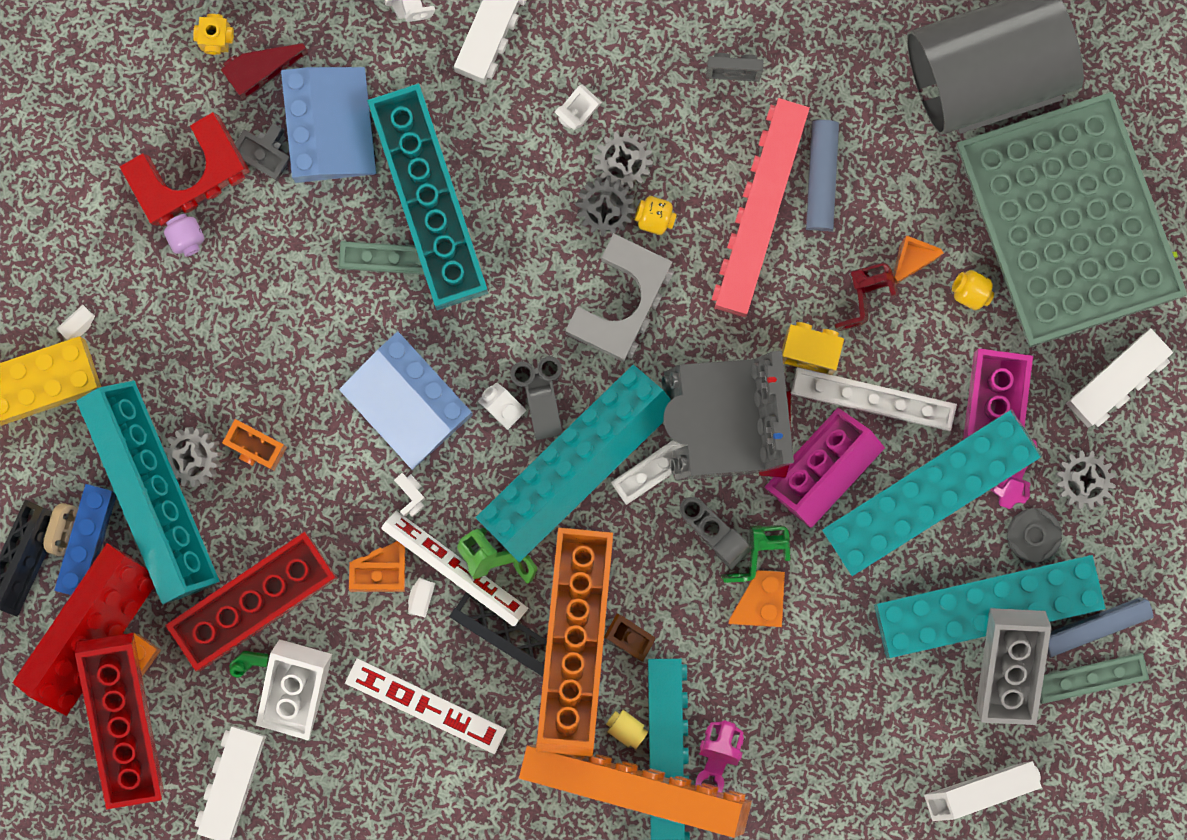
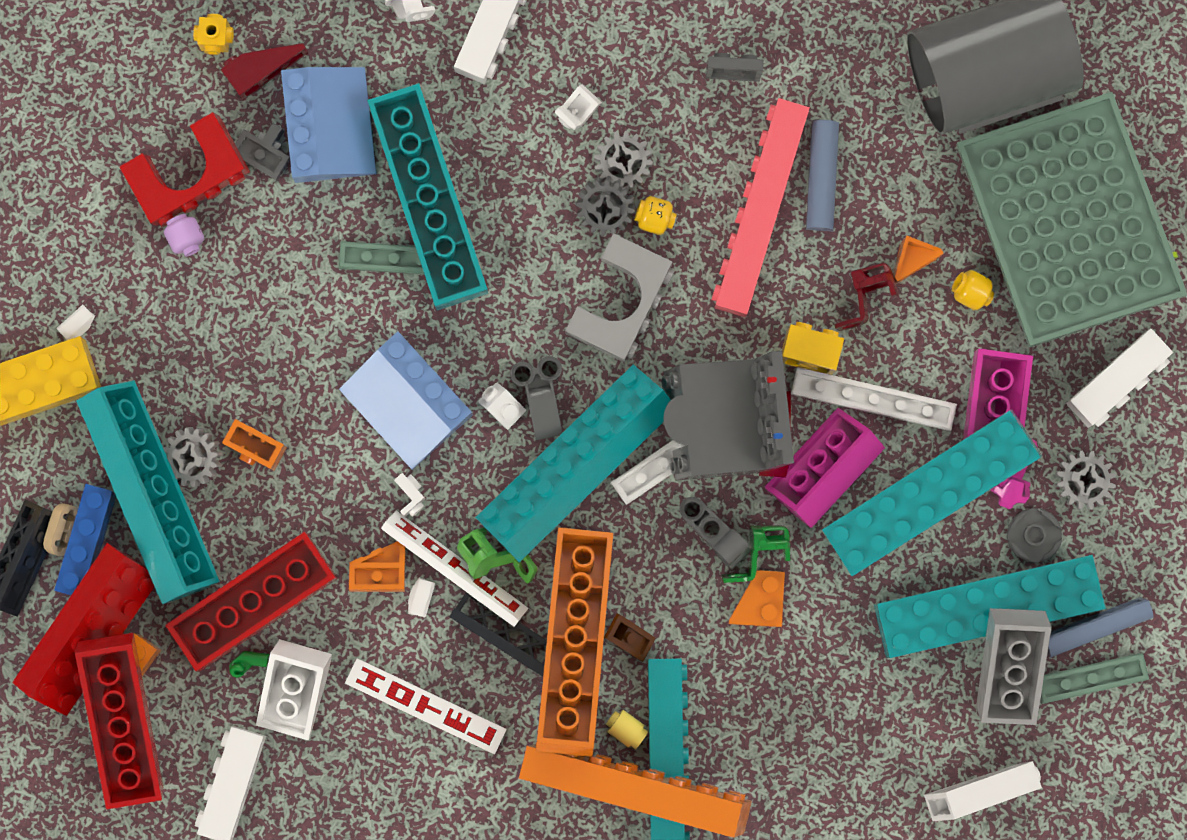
dark pink piece [695,720,744,793] -> none

